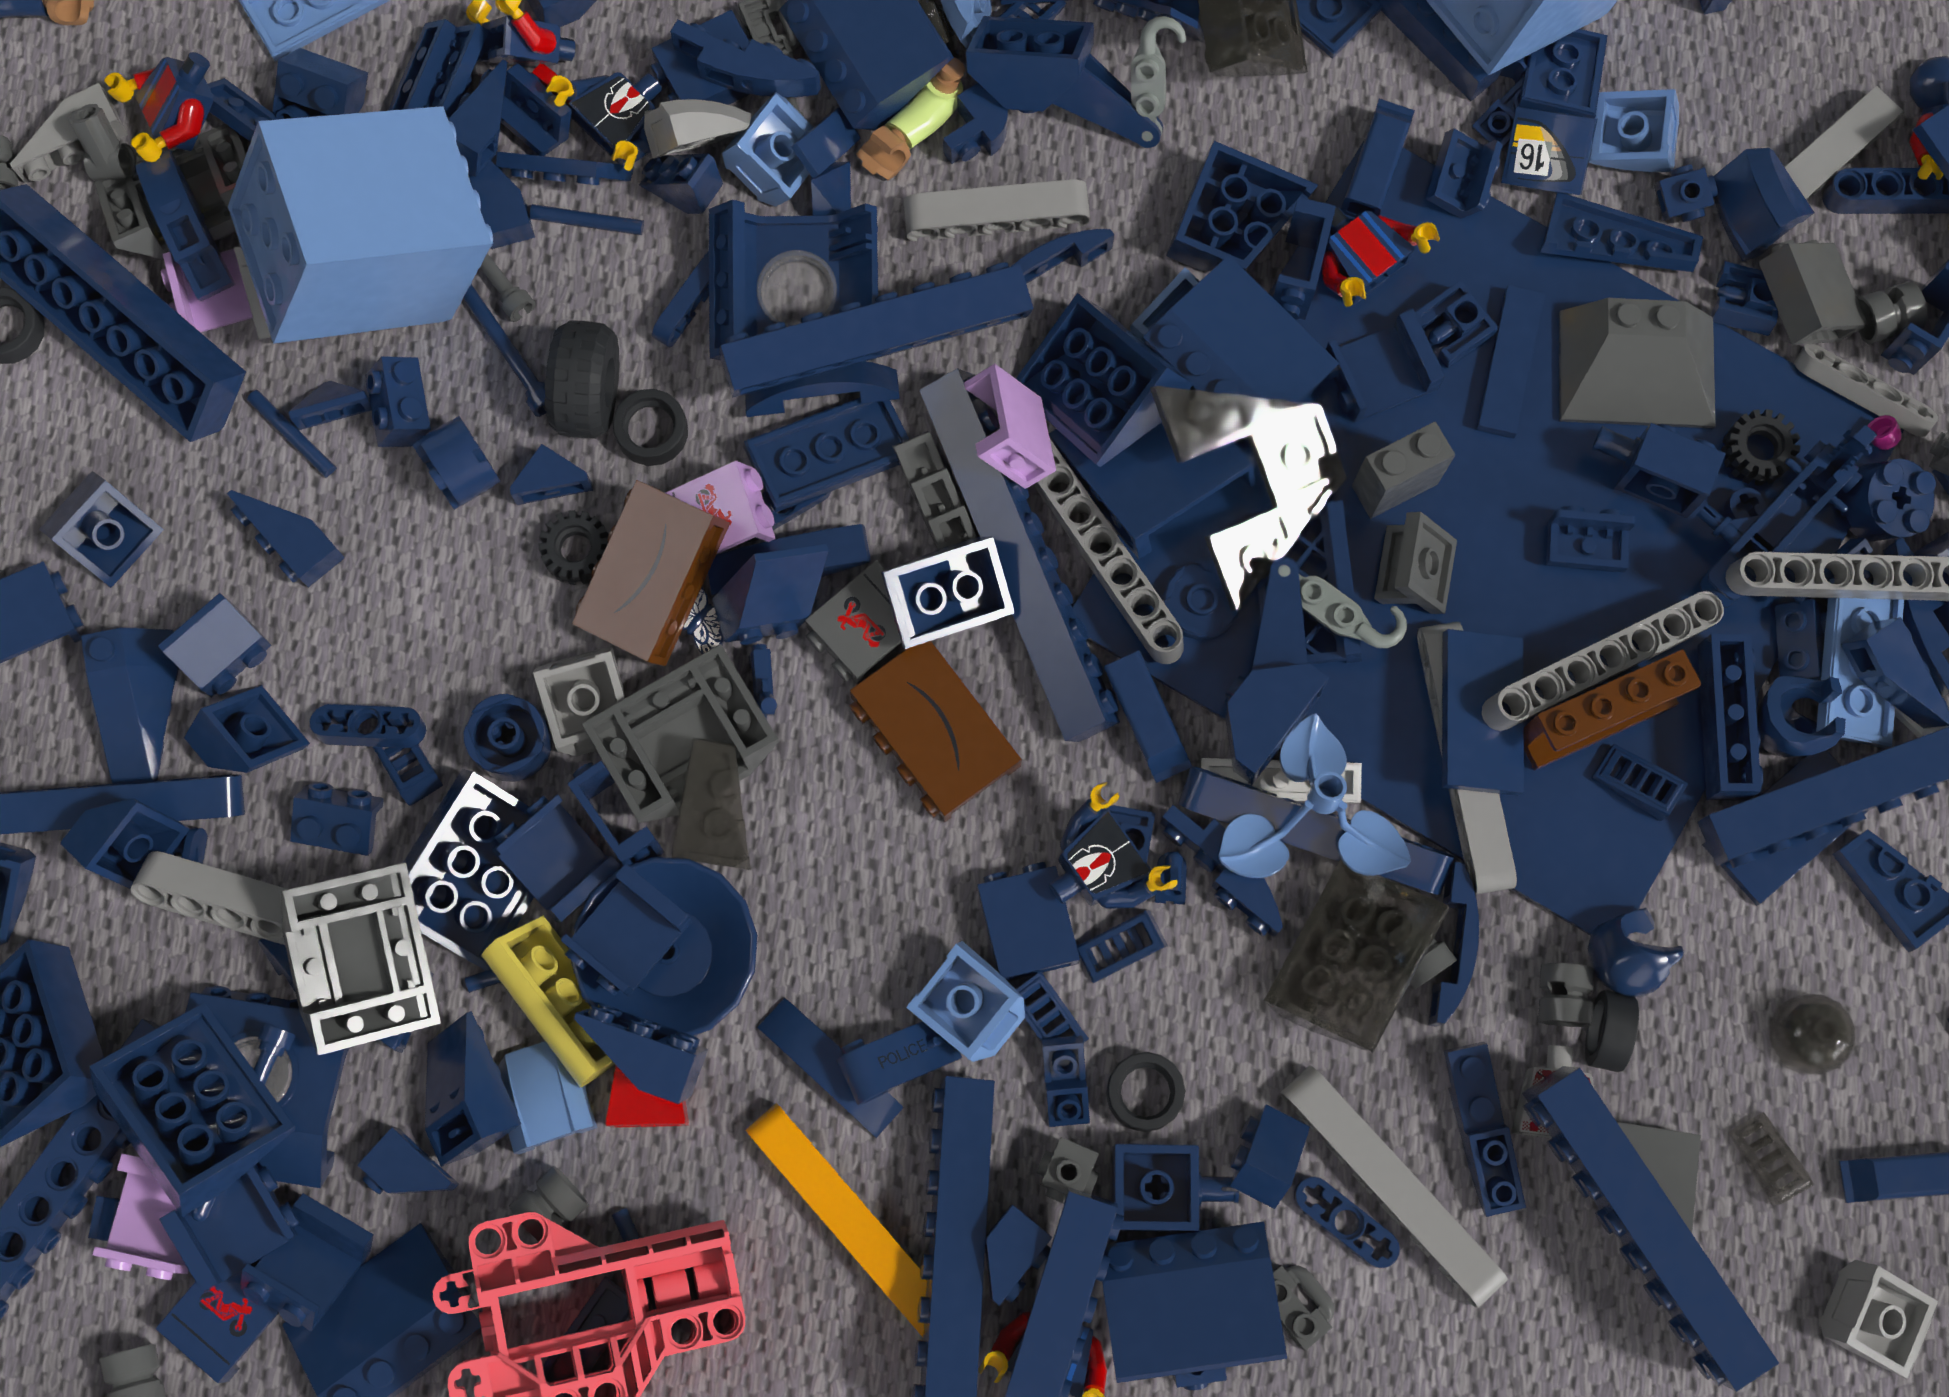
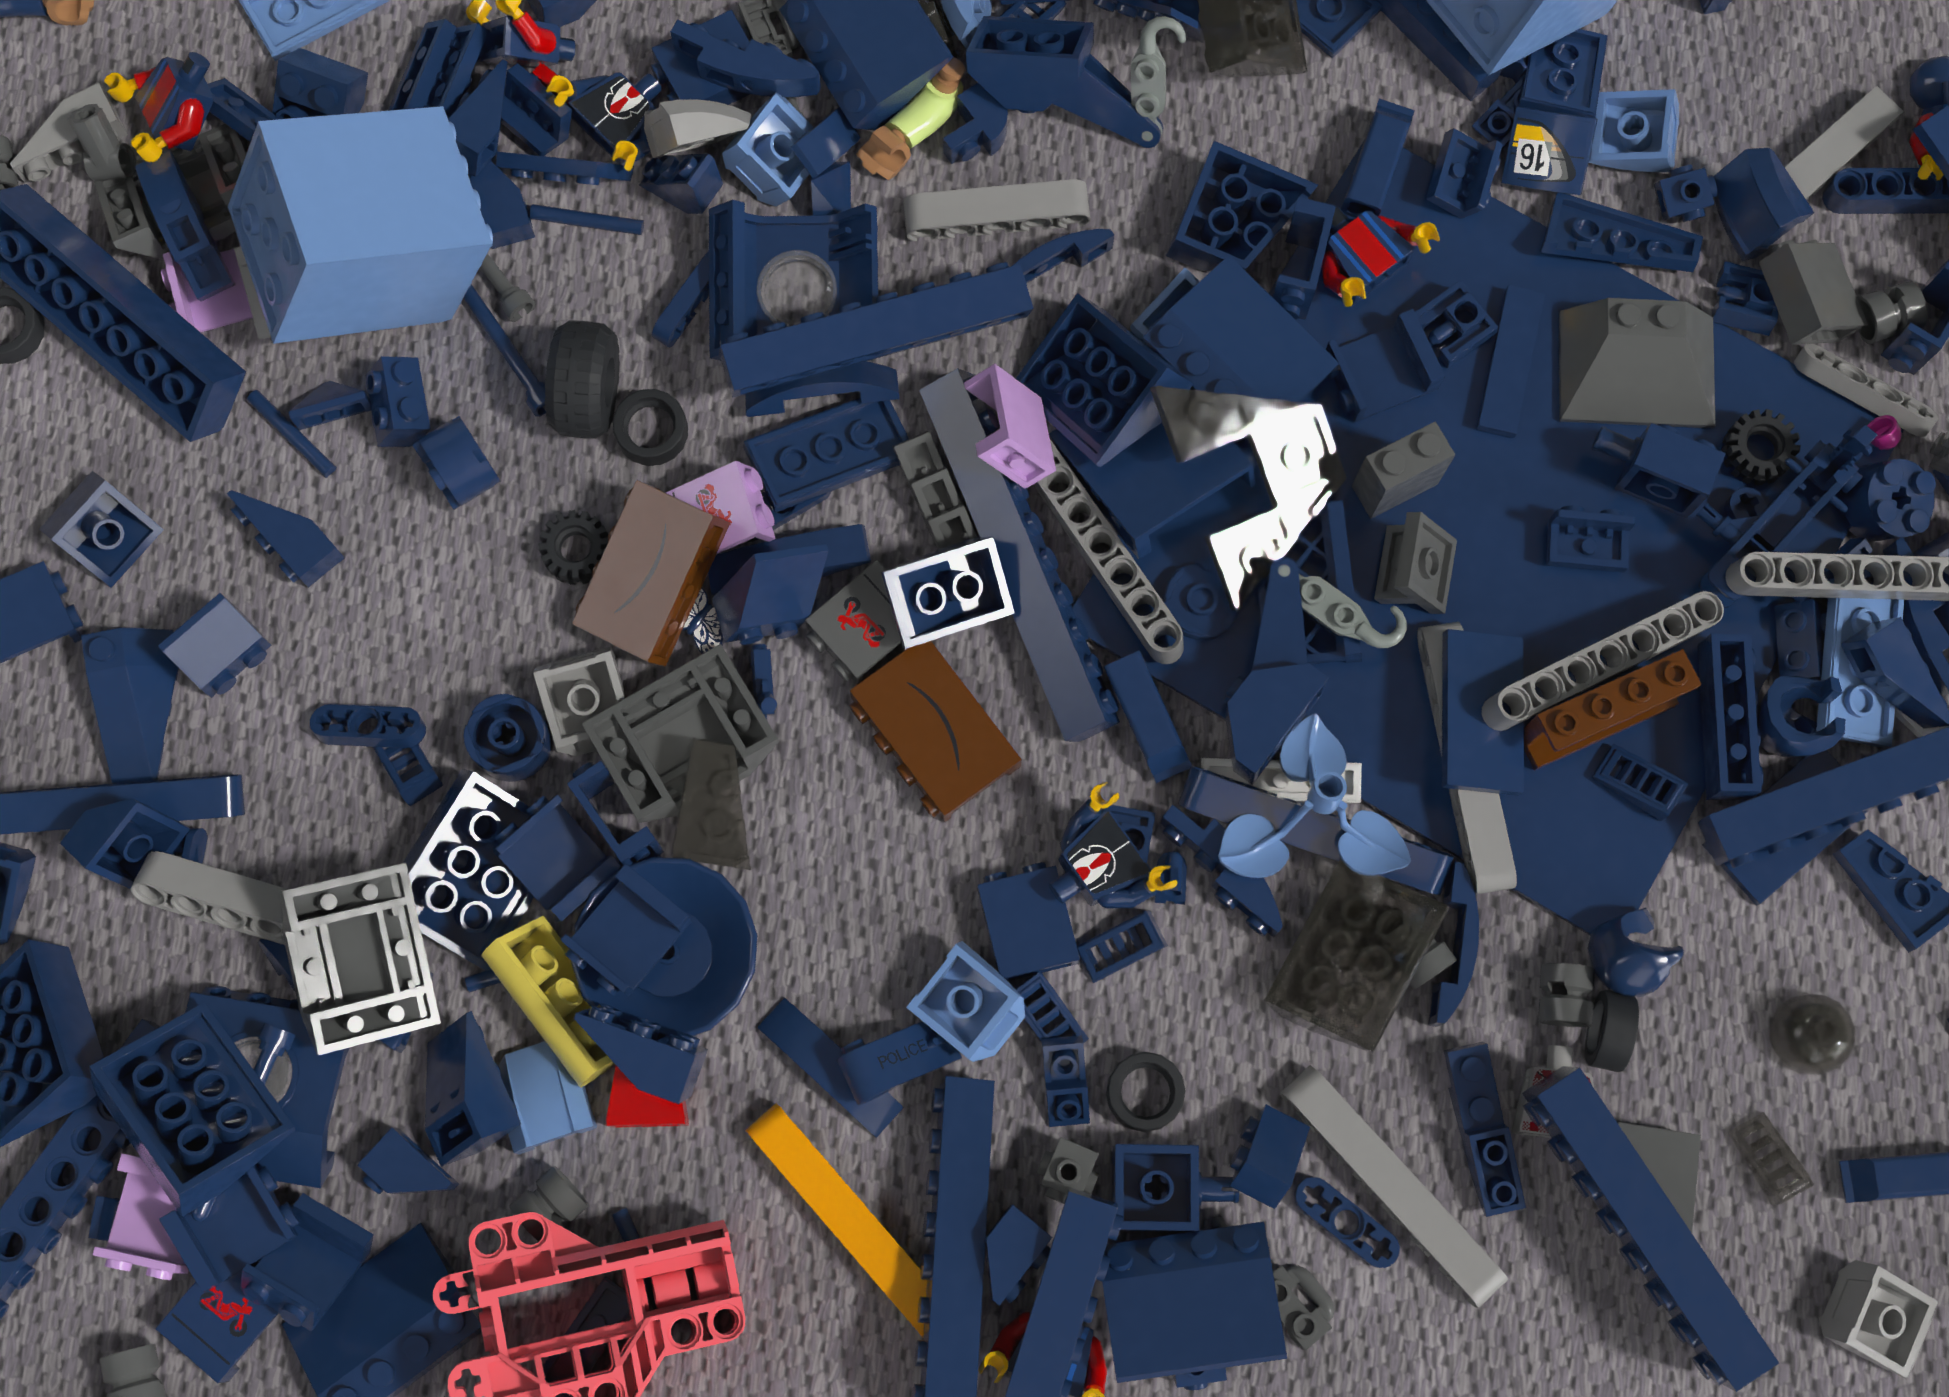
dark blue slope [184,685,310,773] -> none
dark blue bracket [290,782,384,856] -> none
dark blue slope [510,444,593,505] -> none

